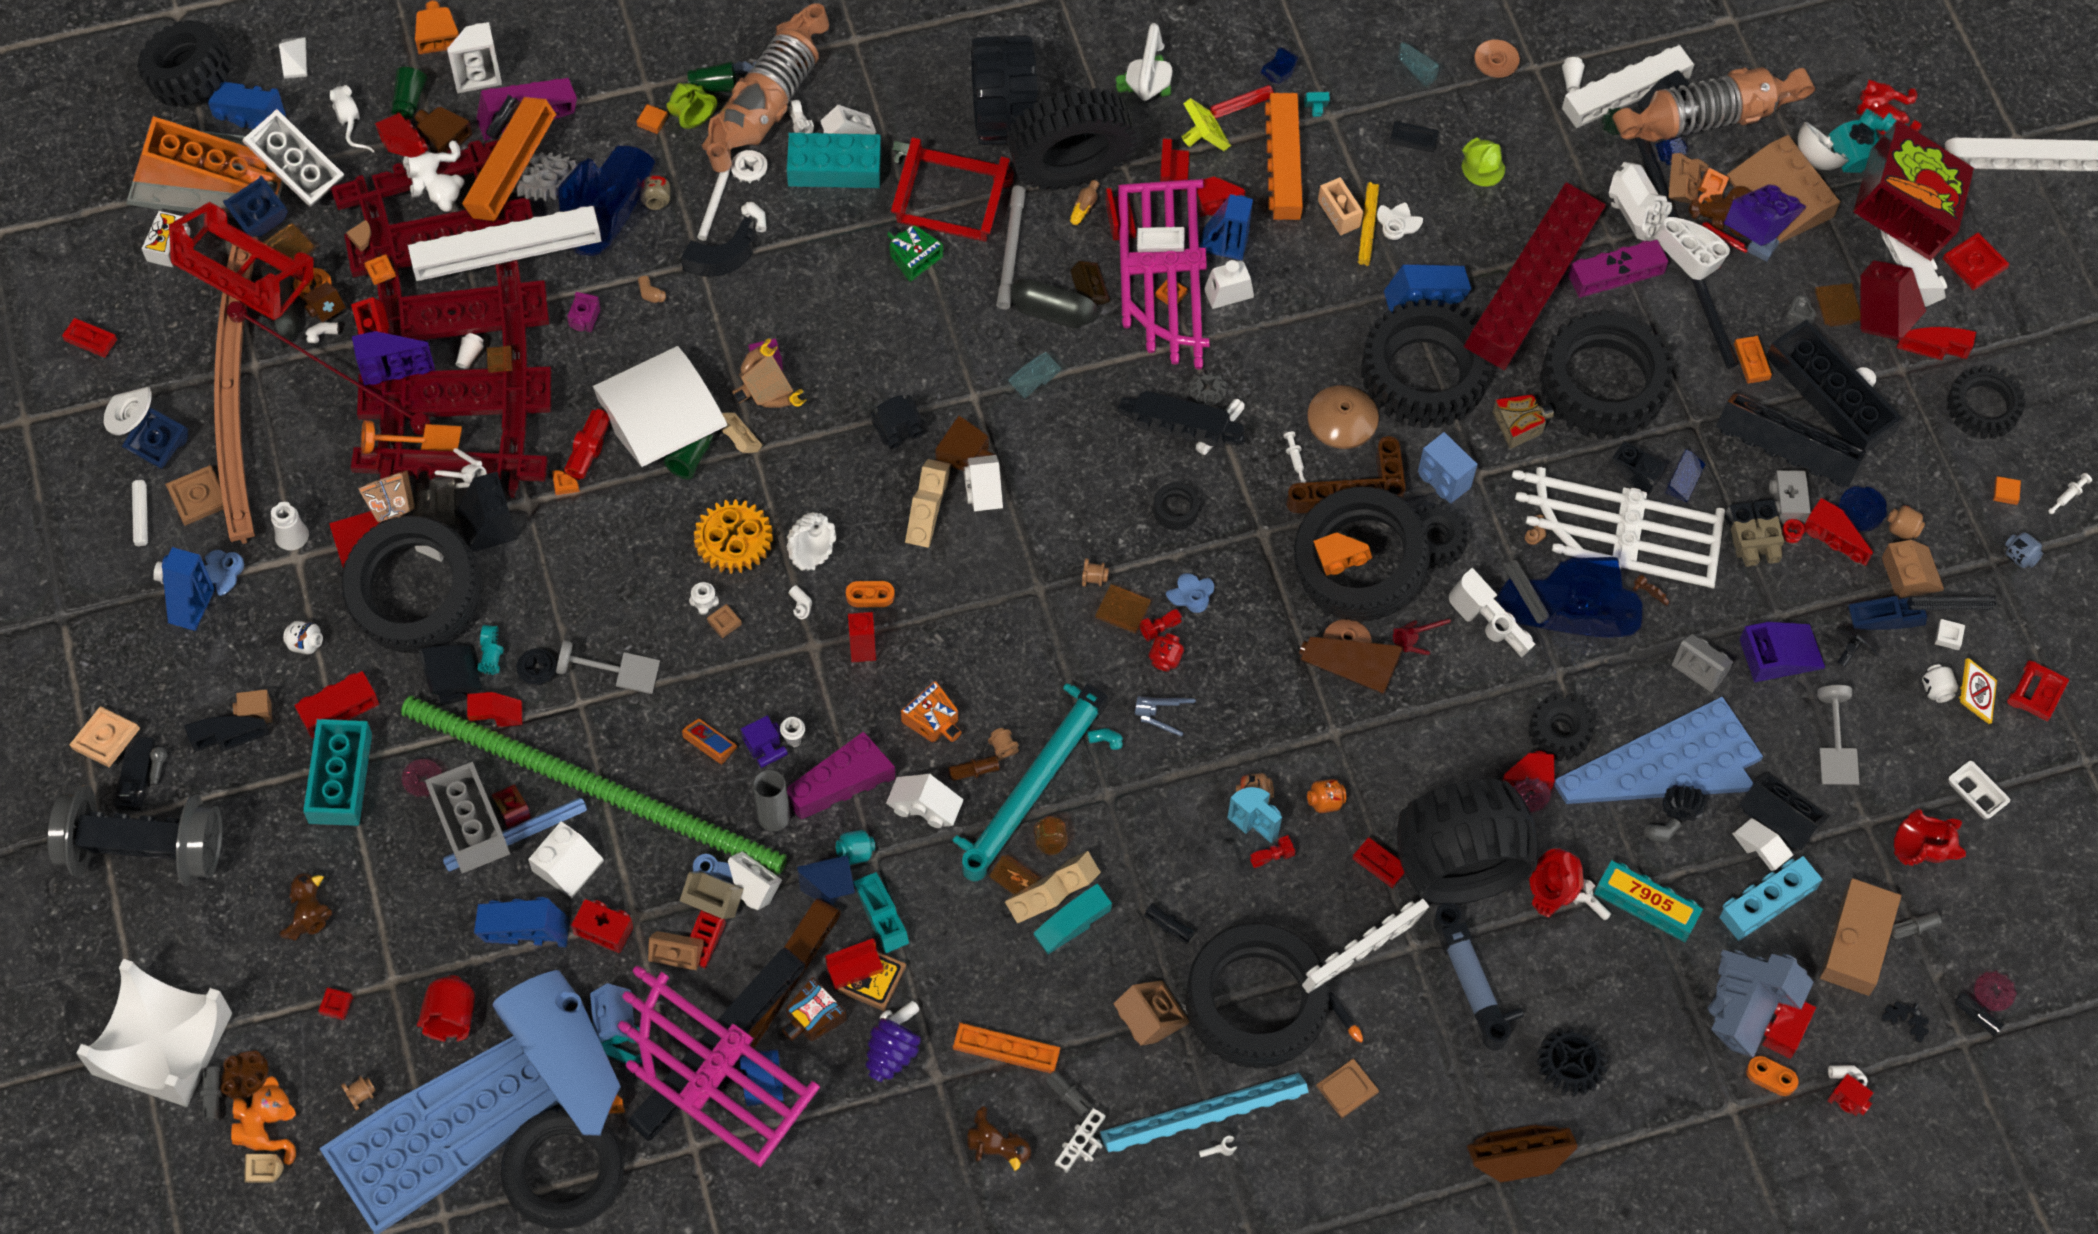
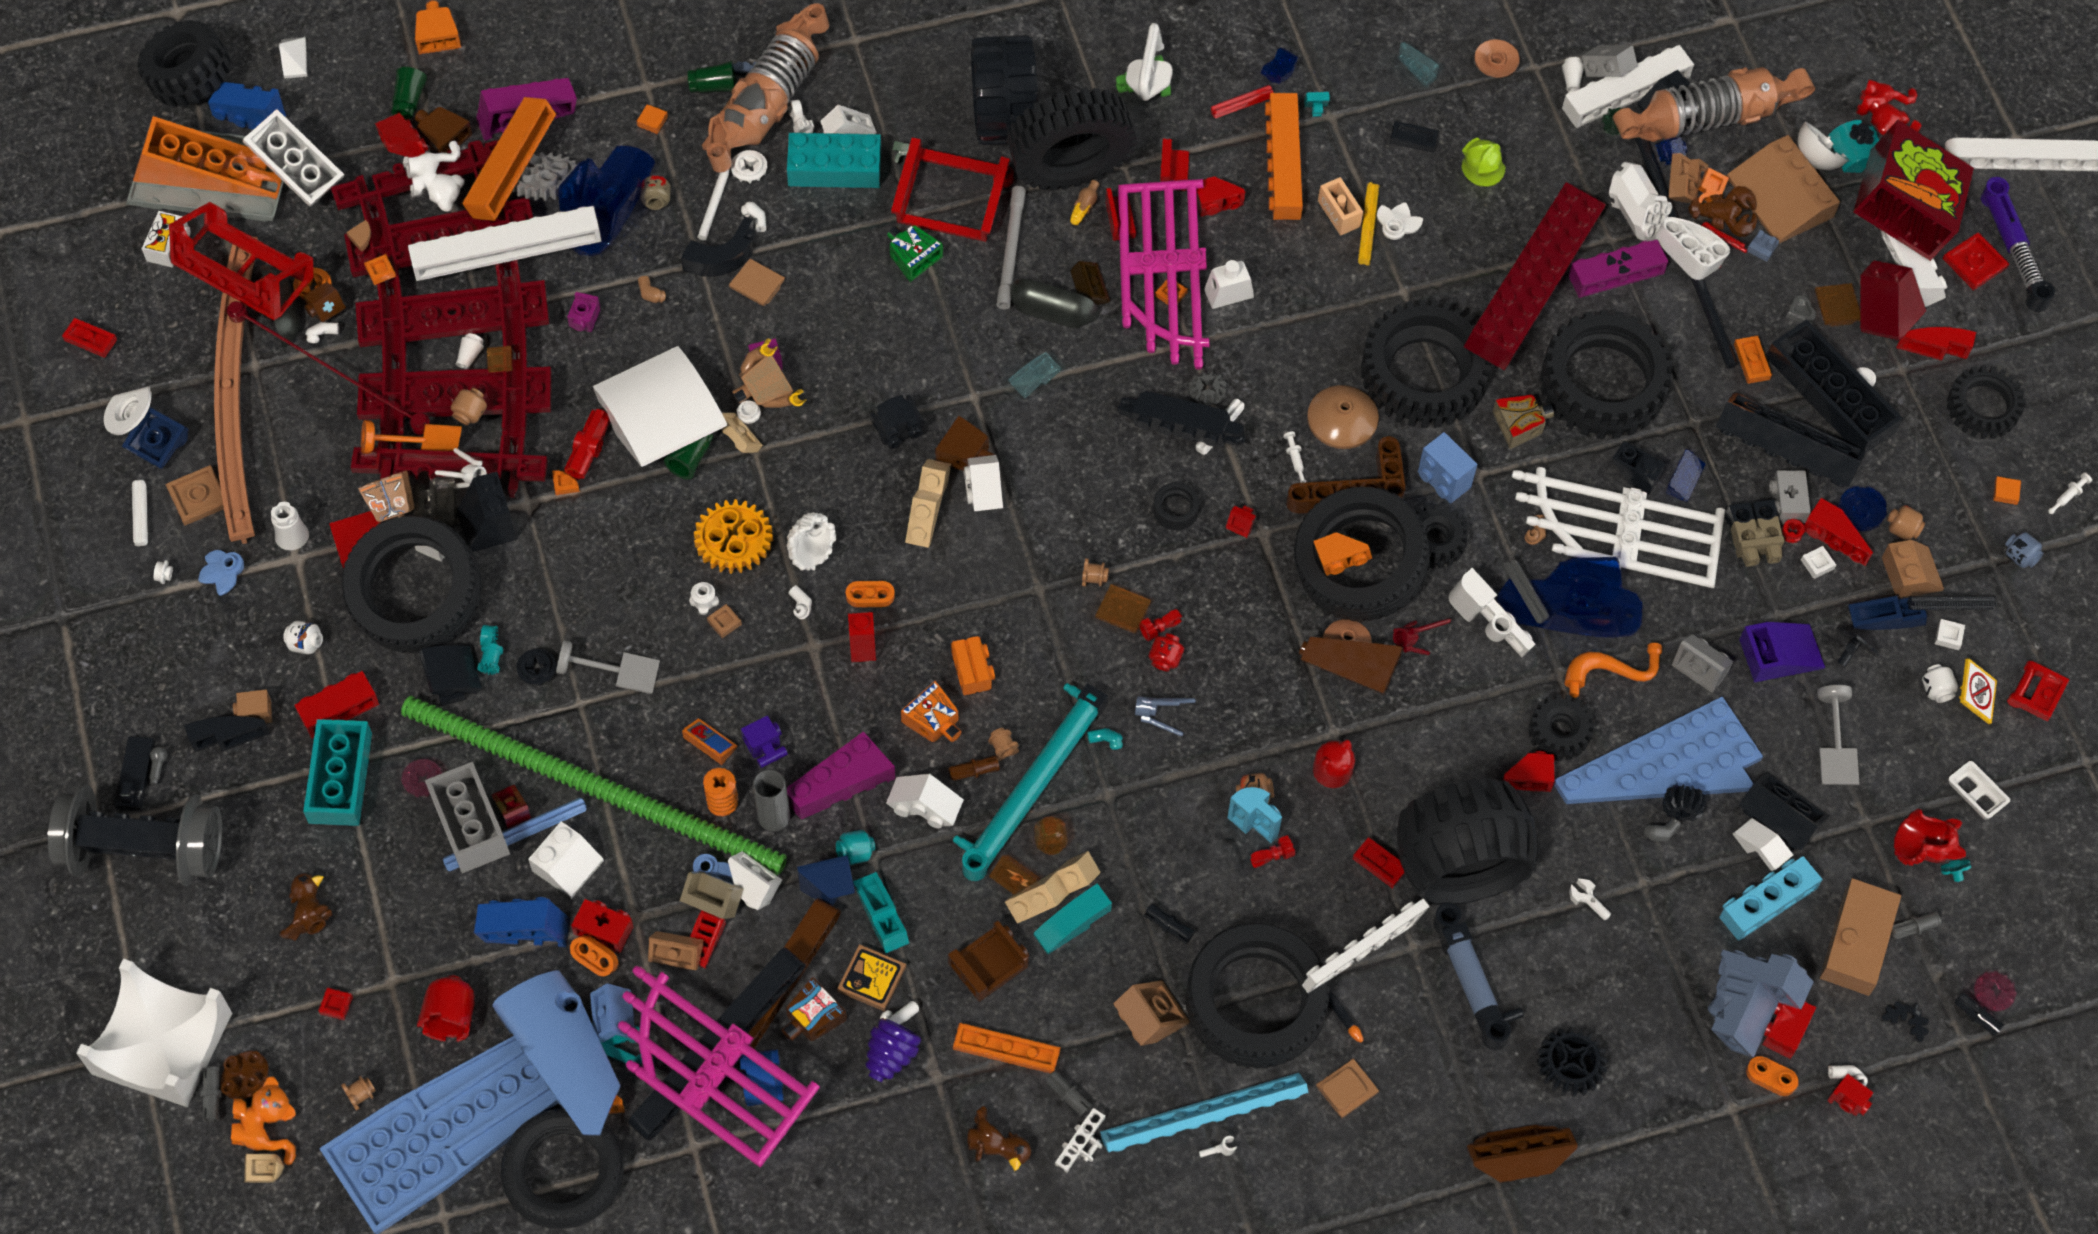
light nougat tile [70,706,140,768] -> none
blue wedge [162,547,215,631] -> none
dark blue slope [223,175,288,238] -> none
clear orange piece [263,223,315,259] -> none
white animal [330,85,374,152] -> none
red slope [351,297,389,335] -> none
dark purple slope [352,331,435,385] -> none
white slope [447,22,502,93] -> none
red slope [467,692,523,727] -> none
black axle [486,94,521,140] -> none
lime helmet [667,83,717,129] -> none
white cone [780,717,805,747] -> none
red panel [825,939,884,990] -> none
white tile [1137,227,1185,252] -> none
medium blue plate [1166,573,1214,613] -> none
neon yellow tile [1182,98,1231,151] -> none
blue wedge [1199,194,1253,260] -> none
orange head [1307,779,1346,813] -> none
blue wedge [1384,265,1471,314] -> none
clear pink gear [1514,777,1551,813] -> none
red helmet [1529,848,1584,918] -> none
teal brick [1594,860,1703,942] -> none
reddish brown piece [1633,575,1669,606] -> none
dark purple slope [1724,184,1806,246] -> none
teal connector [1859,108,1909,132] -> none
none -> medium nougat head [451,388,487,425]
none -> orange plate [570,935,618,976]
none -> orange piece [703,768,739,816]
none -> medium nougat piece [729,259,785,307]
none -> white plate [737,400,761,424]
none -> reddish brown panel [948,920,1029,1002]
none -> orange brick [951,636,995,695]
none -> red tile [1226,505,1256,538]
none -> red piece [1313,740,1355,789]
none -> orange animal [1565,643,1662,698]
none -> light grey brick [1581,45,1638,77]
none -> white plate [1801,546,1836,579]
none -> teal plant [1940,860,1971,882]
none -> piece [1980,177,2055,312]

